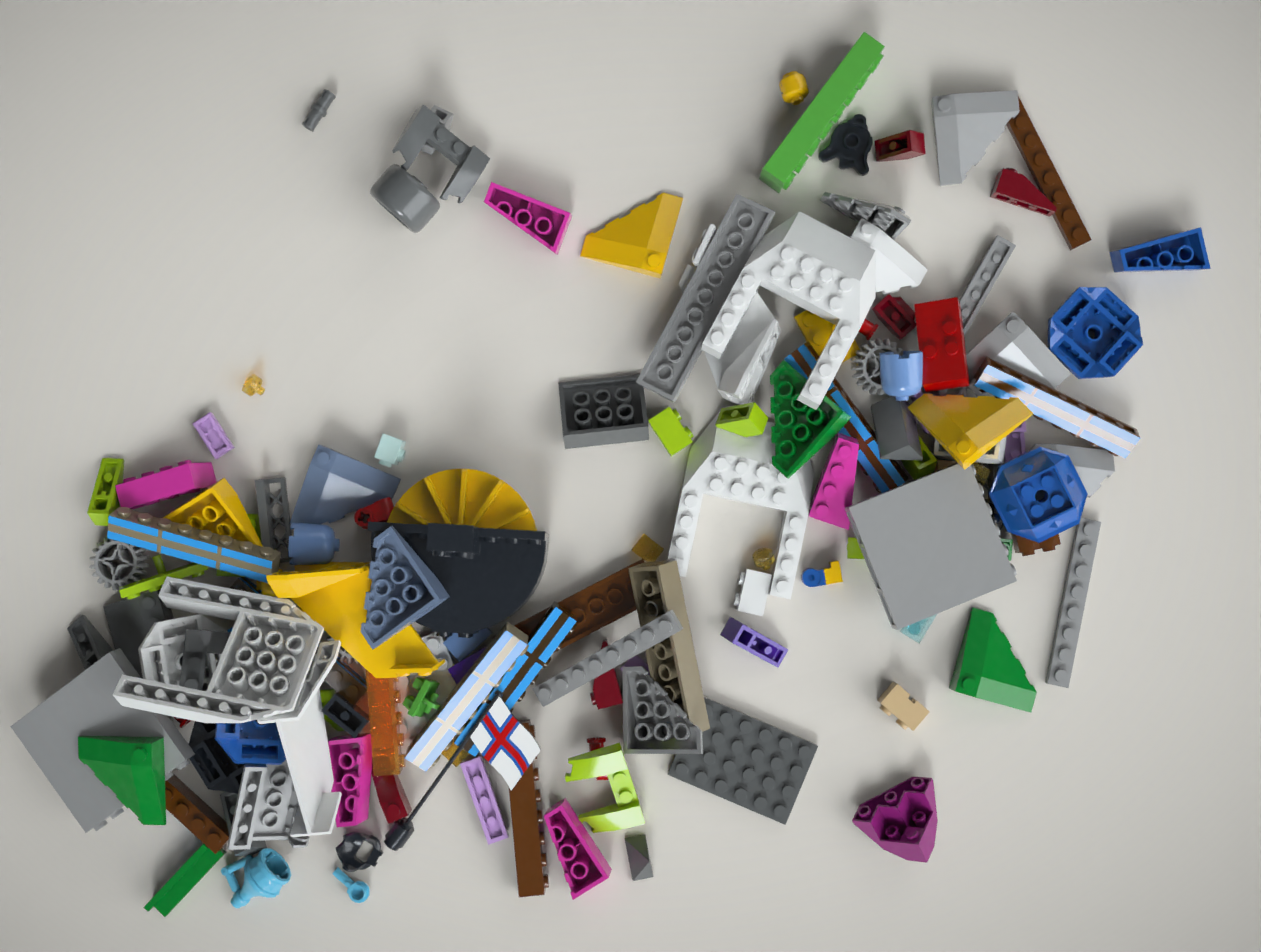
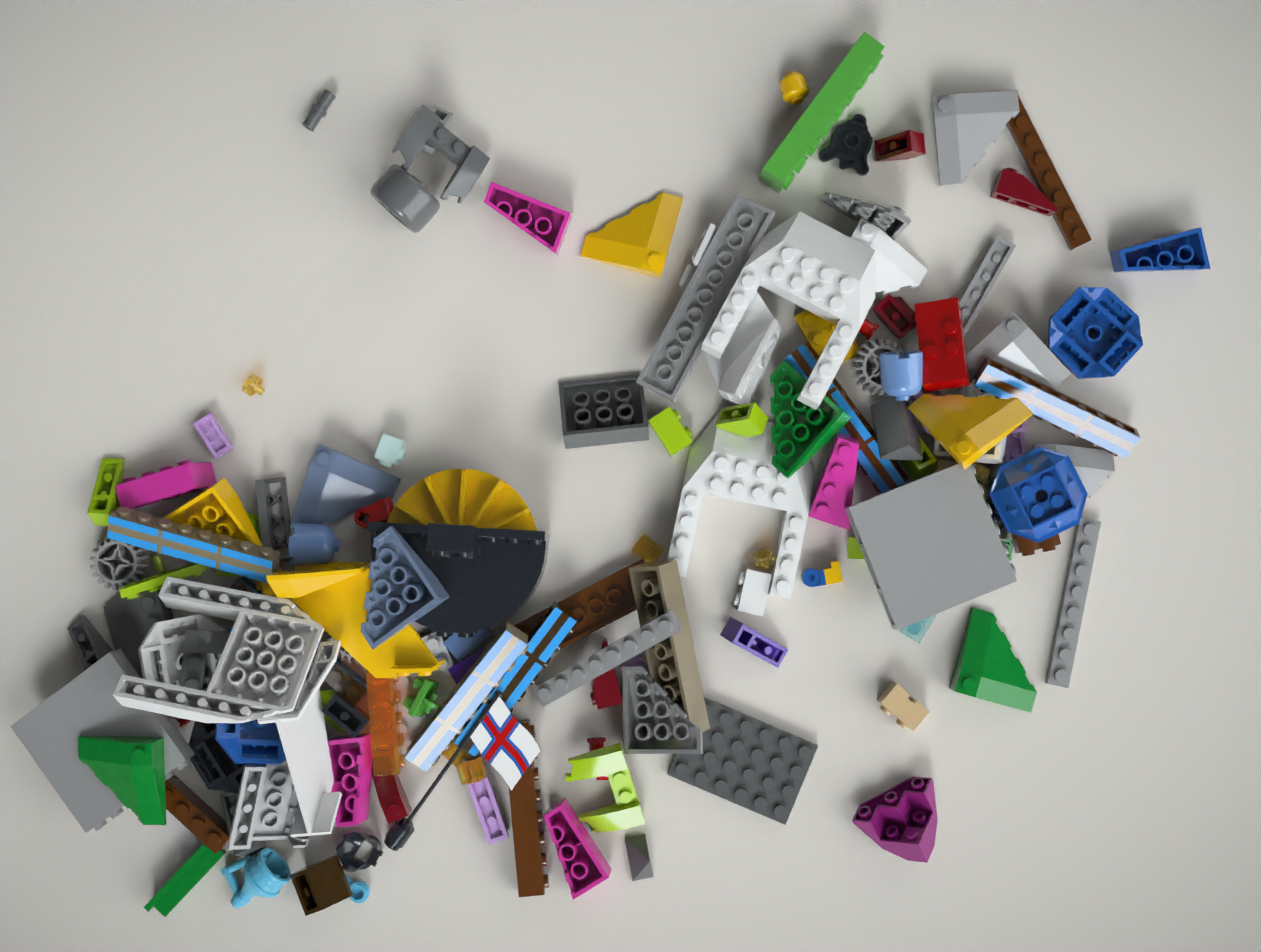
none -> dark brown slope [290,855,353,916]
none -> clear yellow slope [456,757,487,785]

